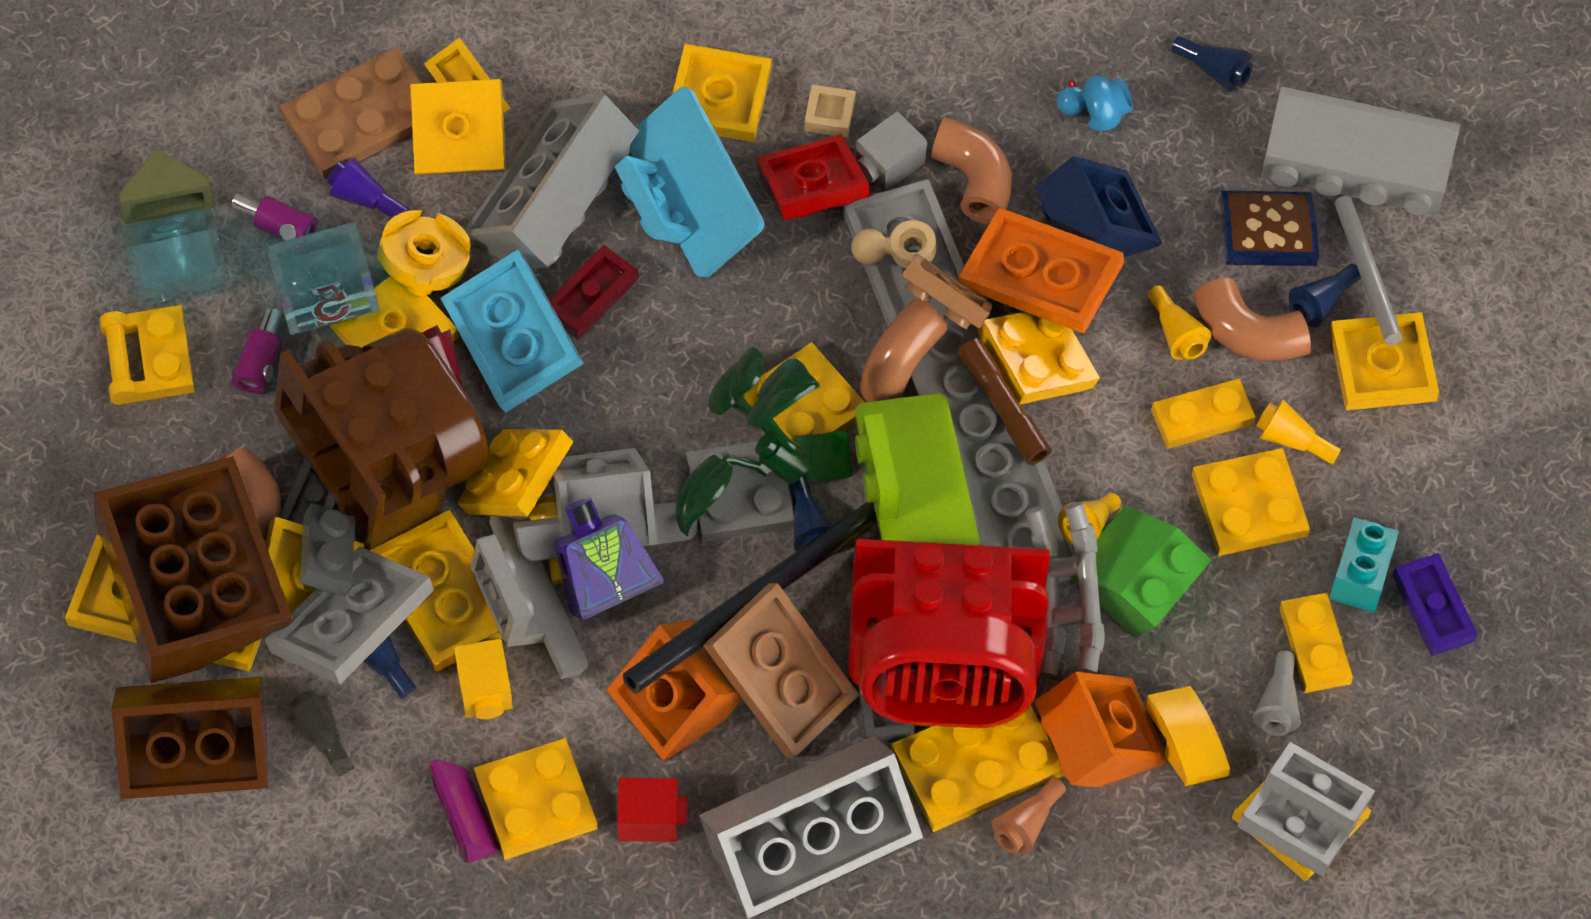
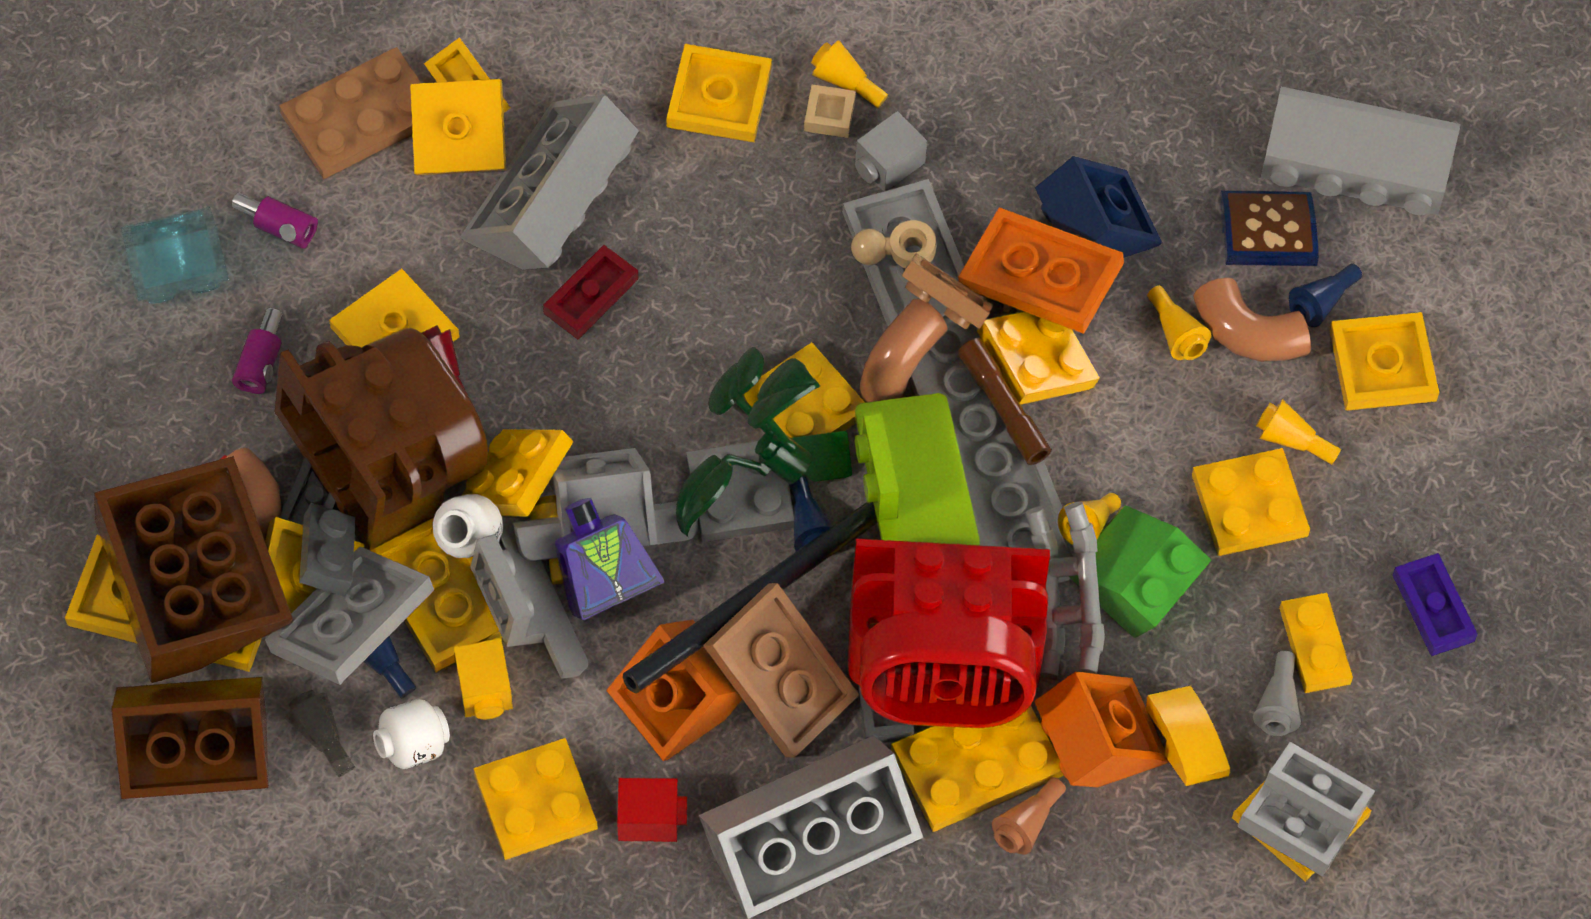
yellow plate [99,305,195,405] -> none
olive slope [118,148,215,225] -> none
clear light blue slope [266,222,380,336] -> none
dark purple cone [327,158,409,218] -> none
yellow plate [377,210,471,296] -> none
magenta slope [429,759,500,863] -> none
medium azure plate [441,249,584,413] -> none
medium azure bracket [614,87,764,278] -> none
red plate [756,134,870,221] -> none
nougat cylinder [931,117,1013,225] -> none
dark azure animal [1056,75,1133,131] -> none
yellow plate [1151,378,1256,449] -> none
dark blue cone [1172,36,1253,92] -> none
teal plate [1329,517,1399,613] -> none
light grey bar [1335,196,1403,345] -> none
none -> white head [373,699,450,769]
none -> white head [433,494,503,558]
none -> yellow cone [811,40,889,108]

